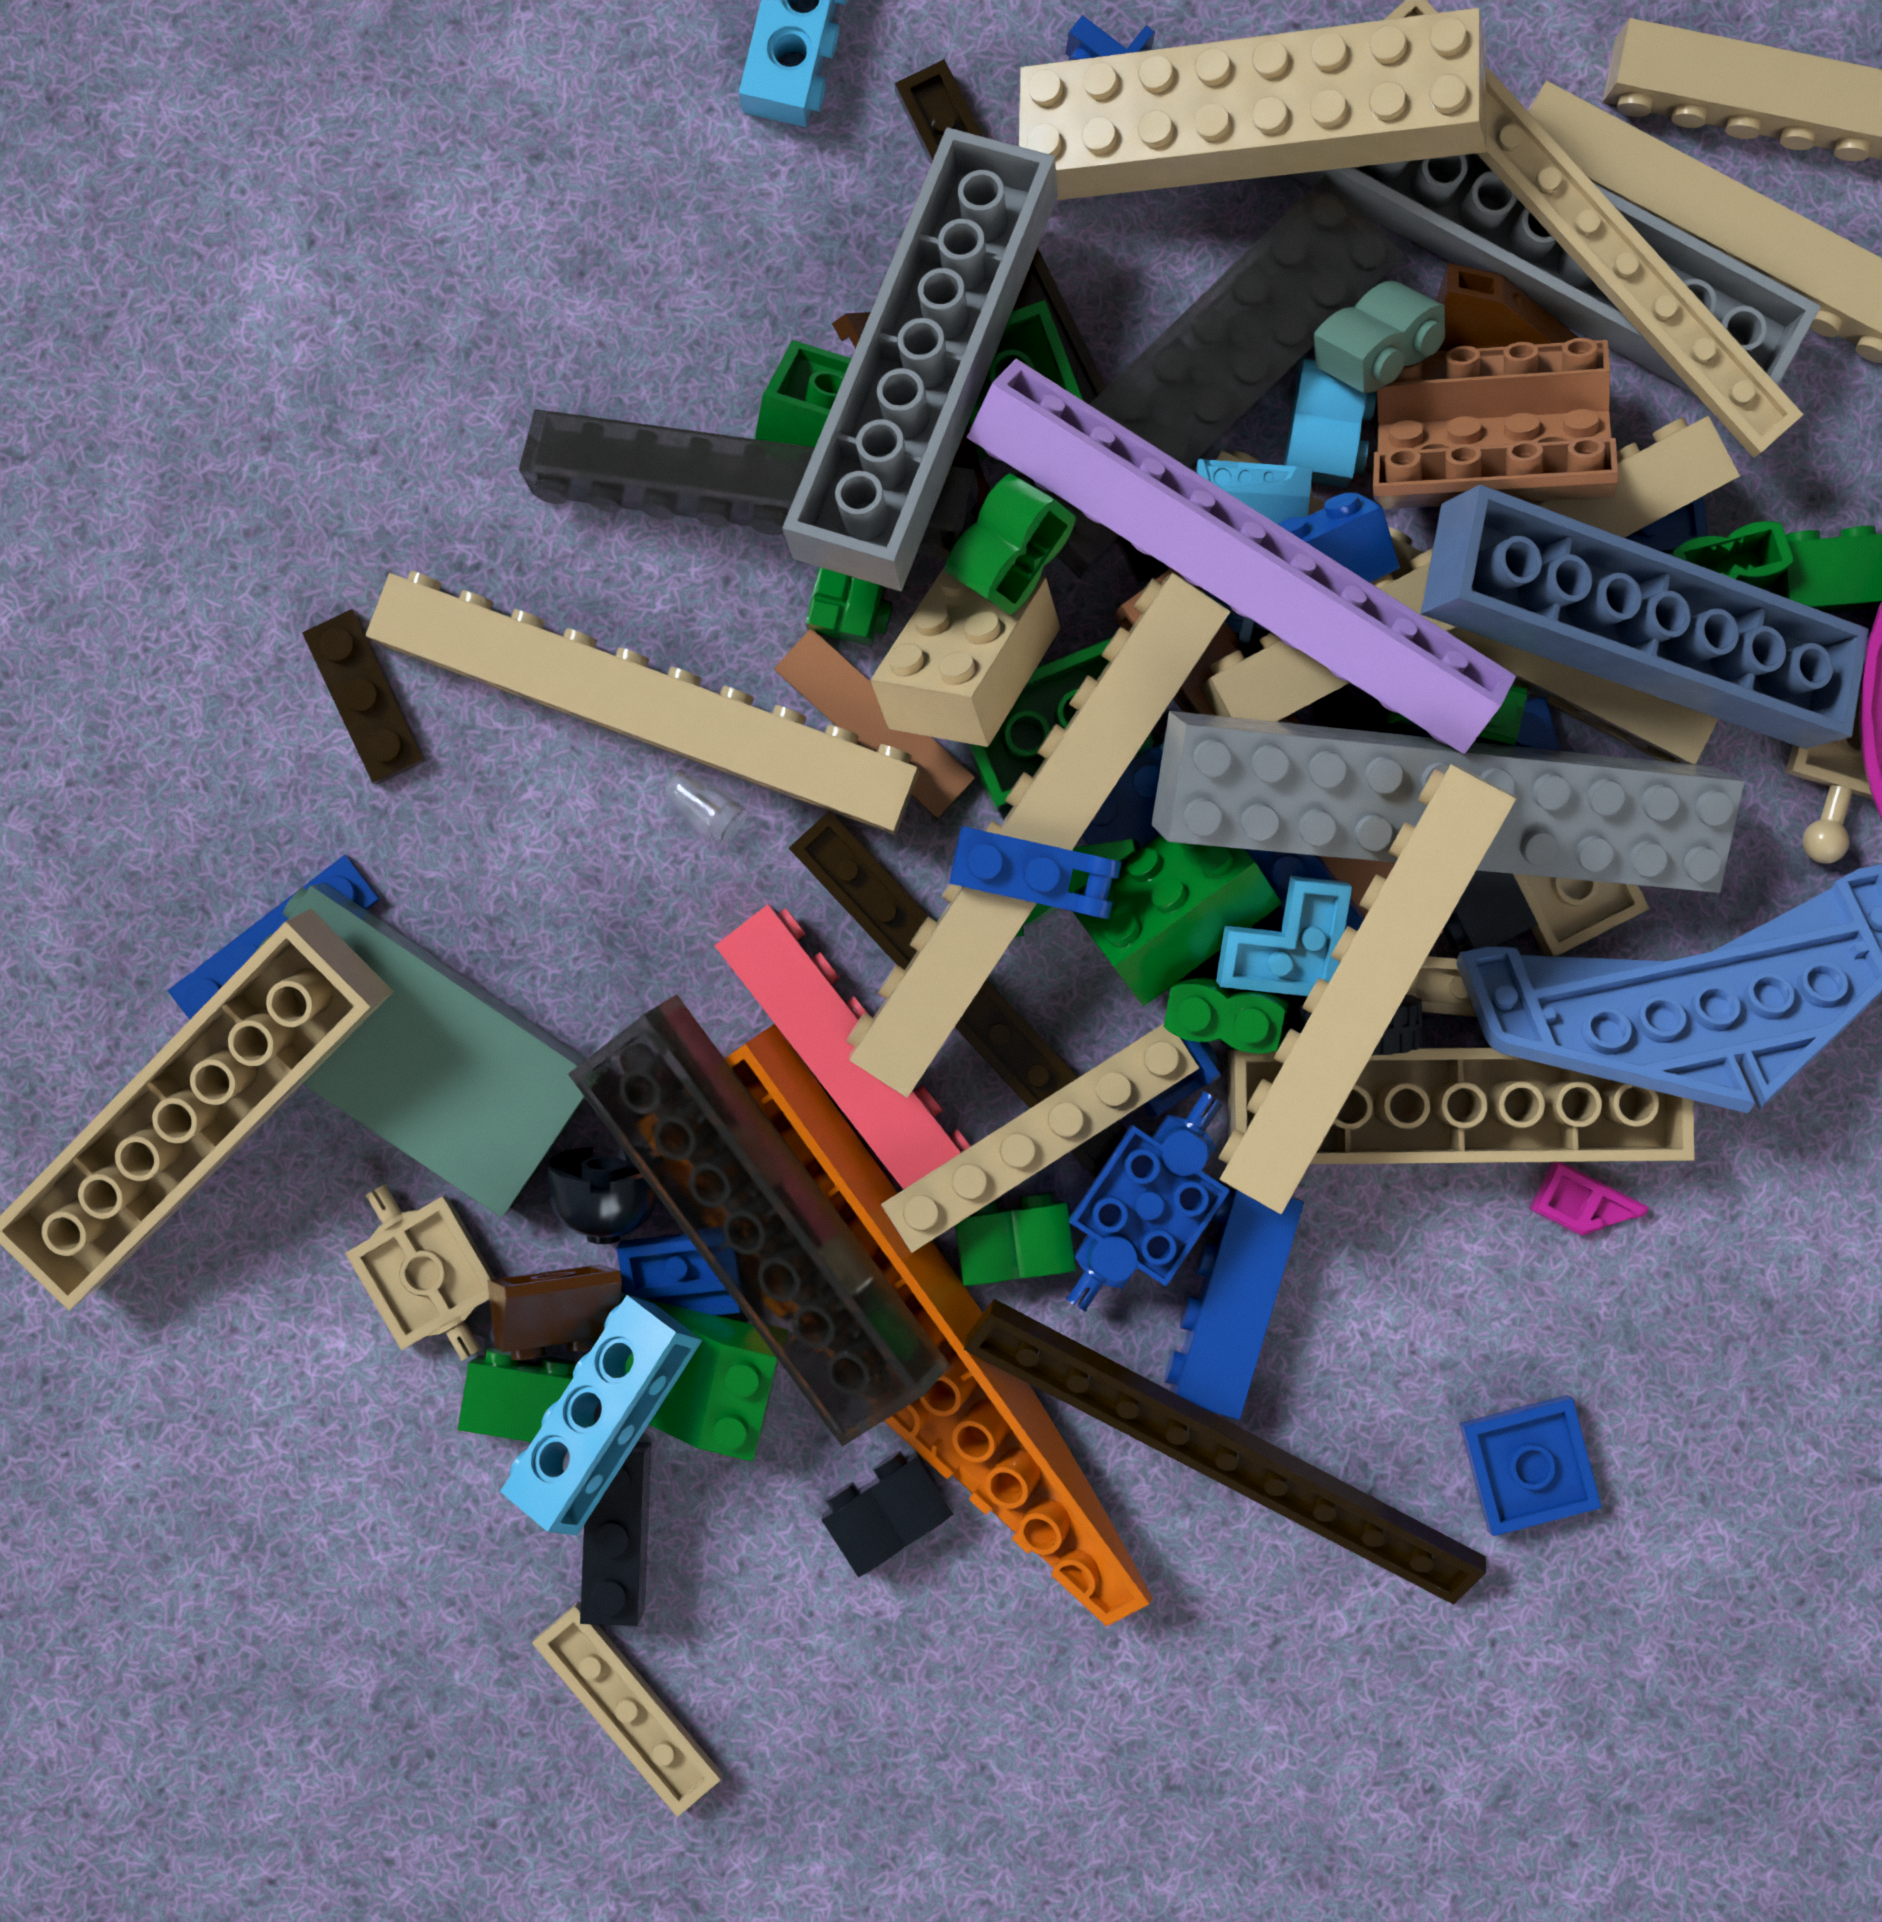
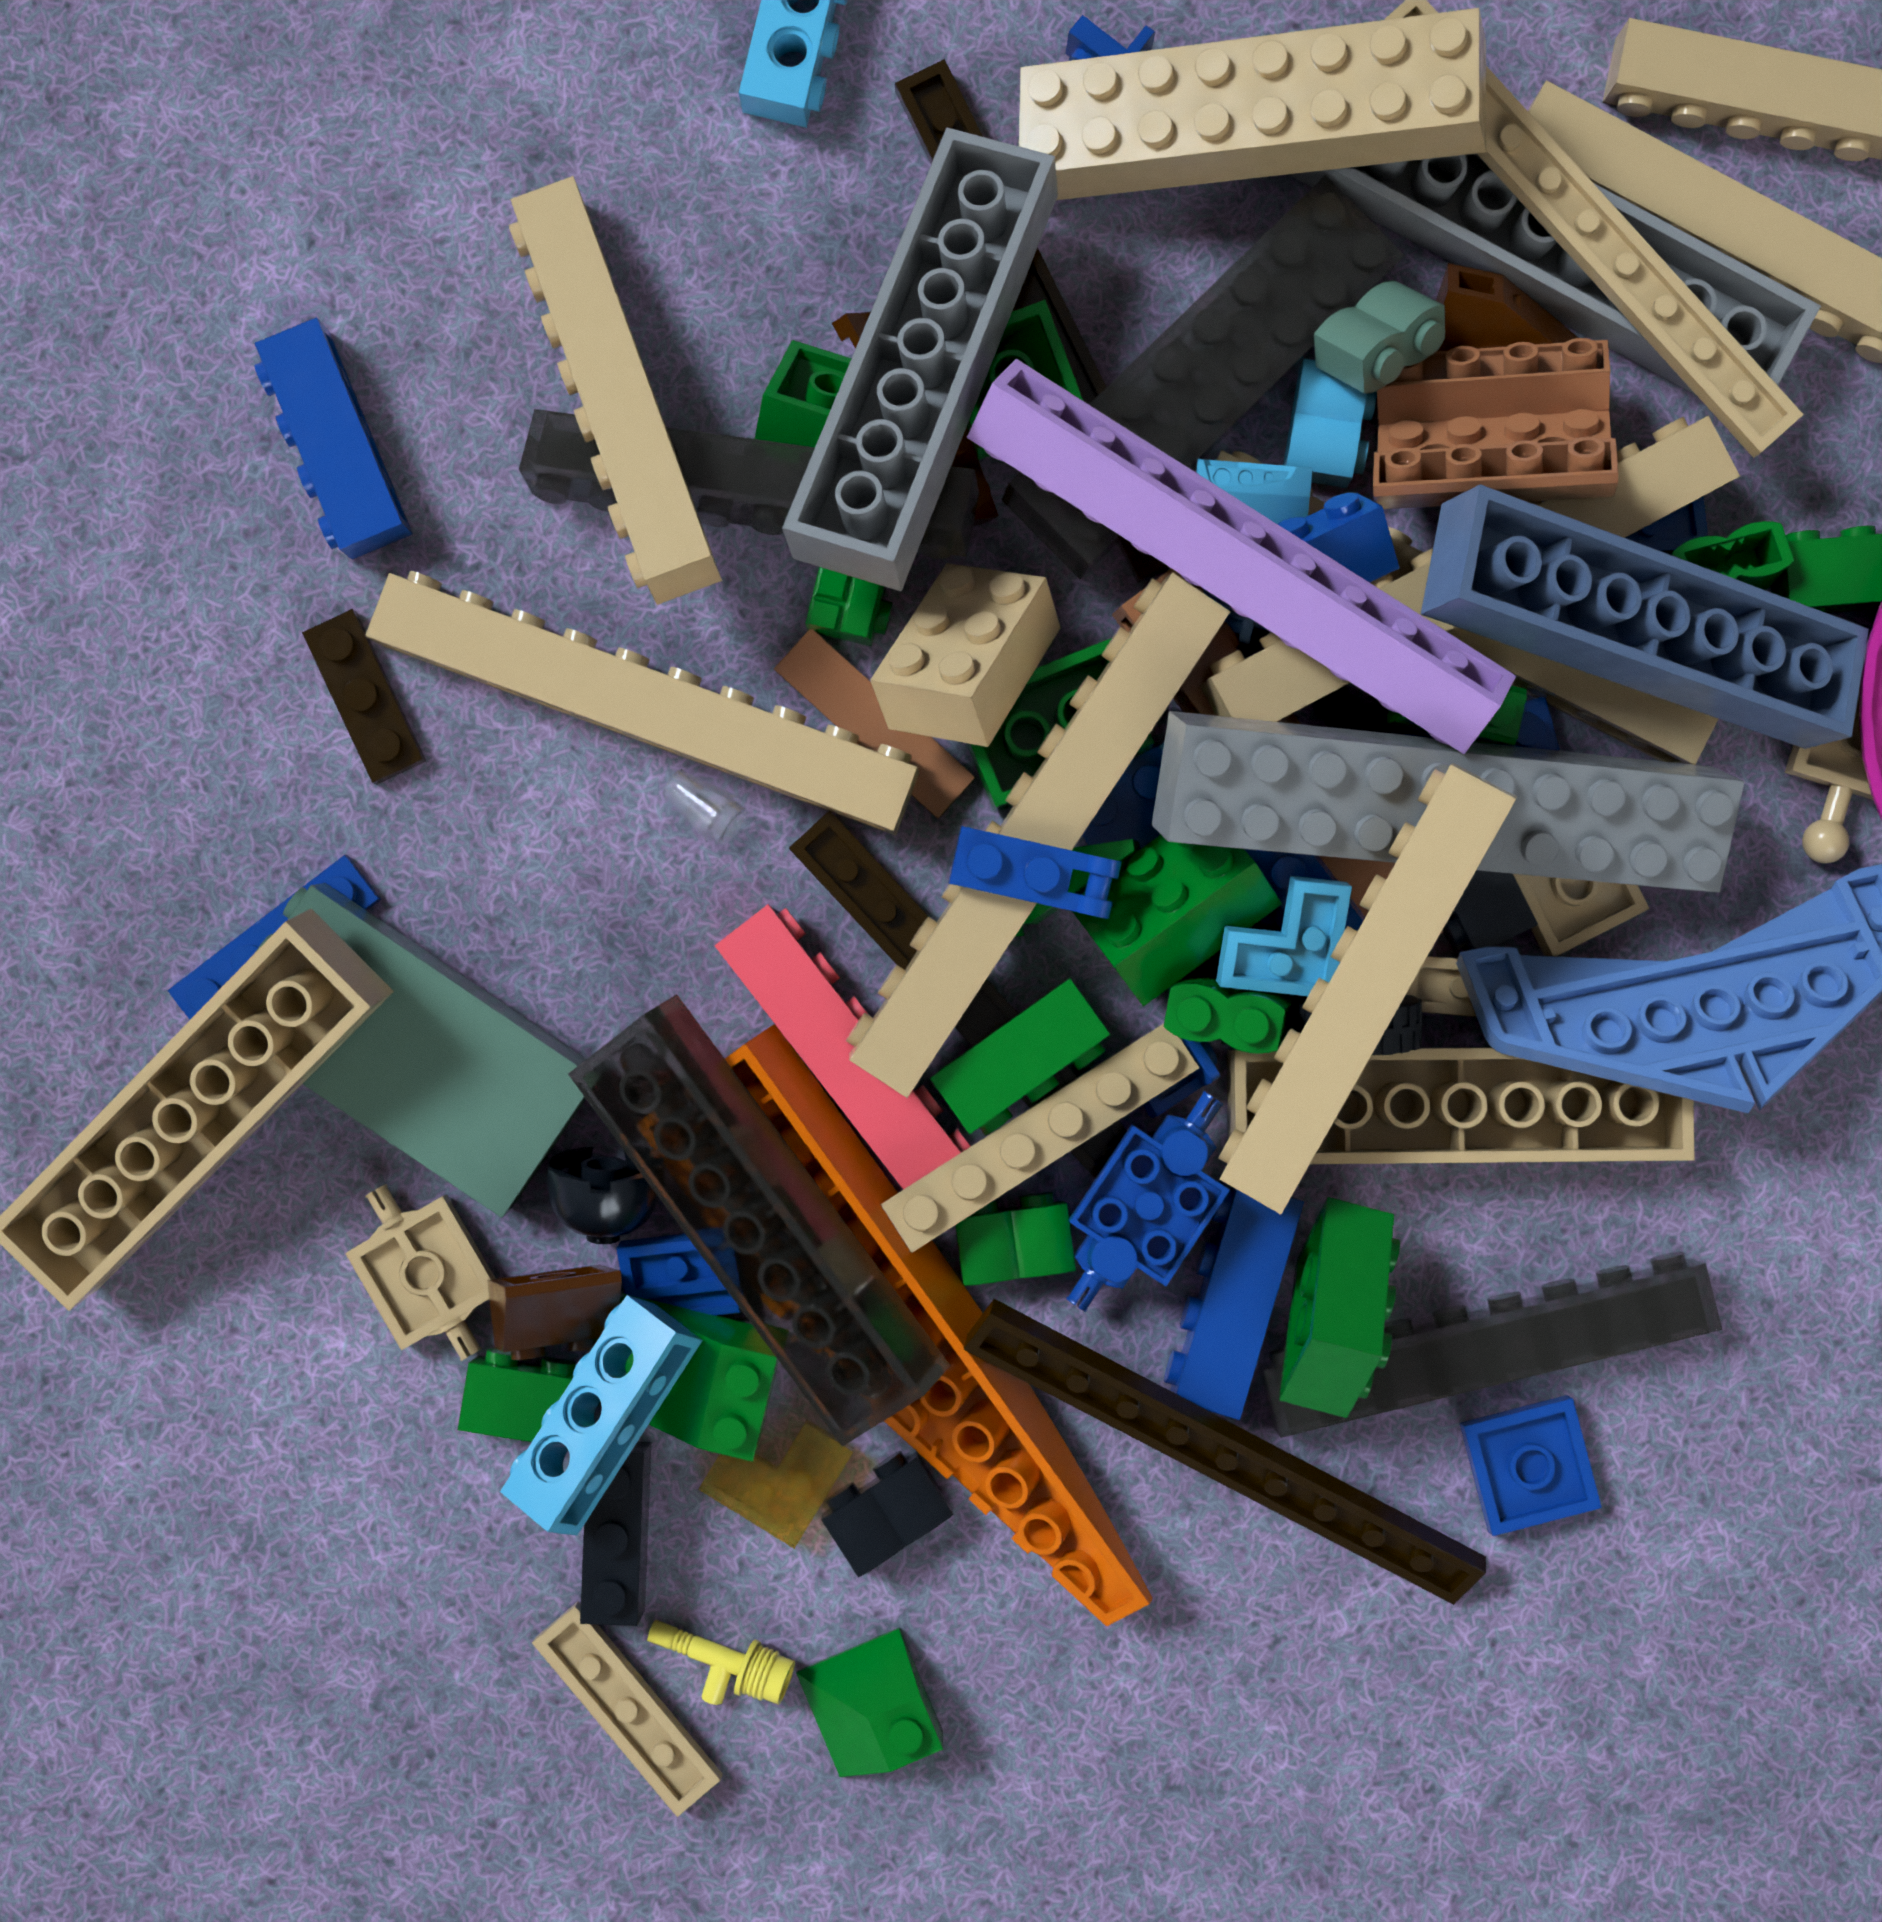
green brick [945,473,1076,615] -> none
dark pink tile [1529,1162,1650,1235] -> none
none -> blue brick [254,317,413,560]
none -> tan brick [509,176,722,605]
none -> light yellow piece [647,1620,795,1705]
none -> clear yellow plate [698,1419,854,1549]
none -> green slope [796,1627,943,1777]
none -> green brick [930,978,1110,1136]
none -> clear smoke brick [1258,1252,1722,1438]
none -> green brick [1279,1197,1400,1418]

